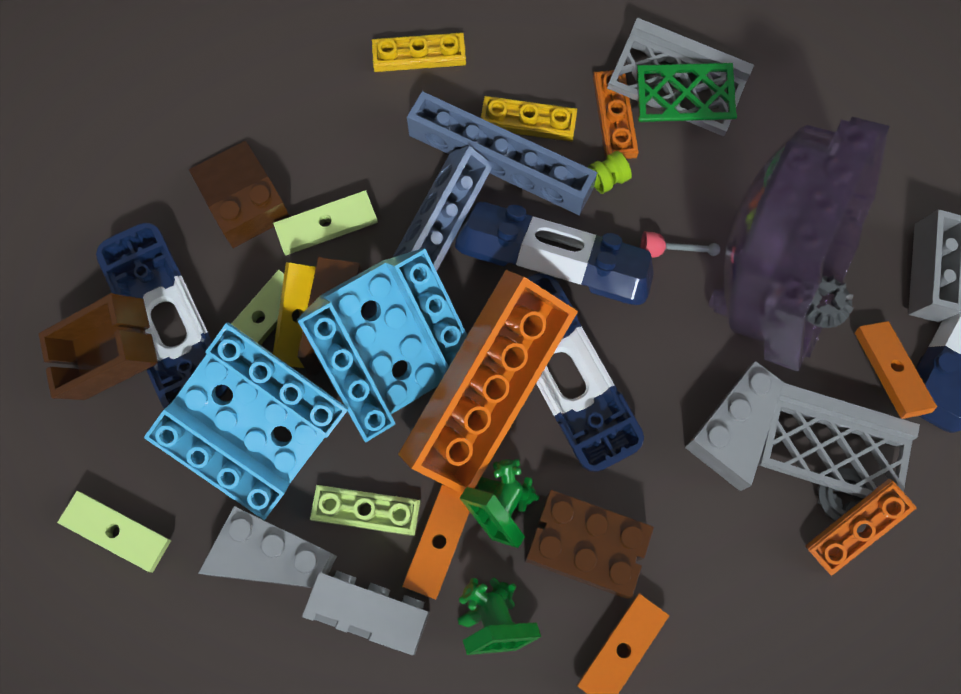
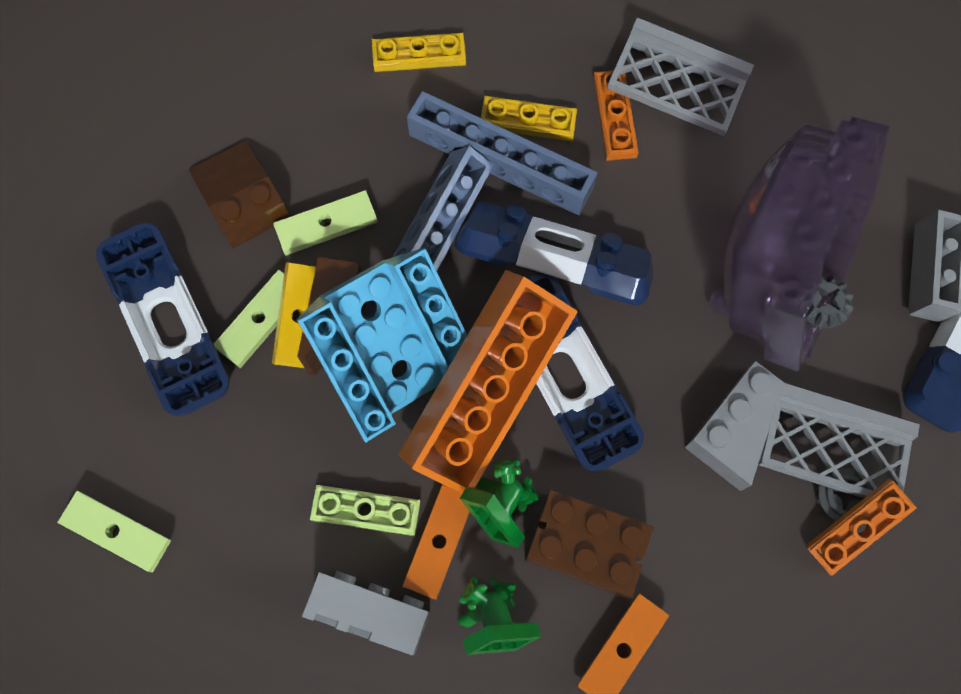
reddish brown piece [38,293,158,400] -> none
medium azure slope [144,322,349,520] -> none
light grey wedge [198,506,337,588] -> none
lime wheel [587,151,632,194] -> none
green window [637,63,737,122] -> none
hinge [640,231,720,258] -> none
orange tile [855,321,937,419] -> none

